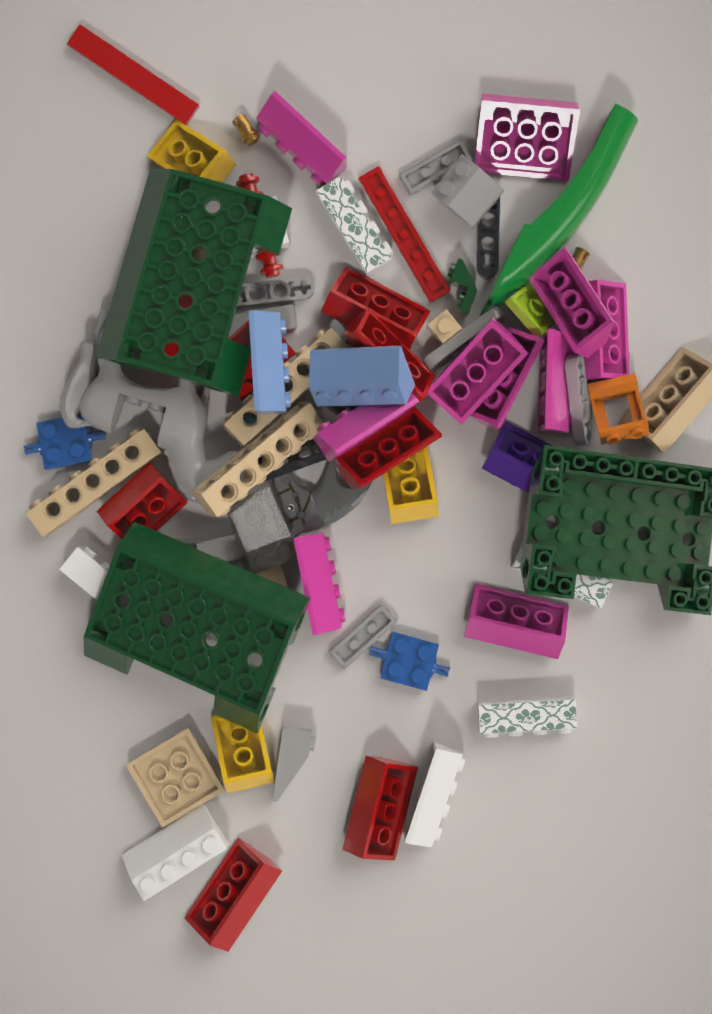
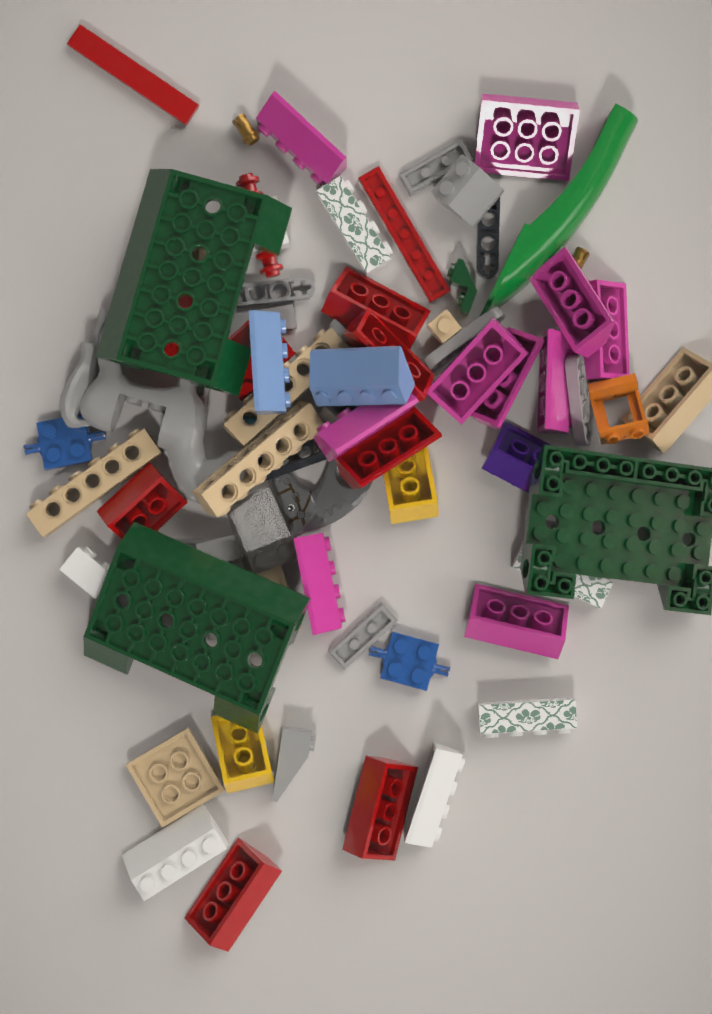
yellow slope [147,119,237,183] -> none
lime tile [505,282,556,337] -> none

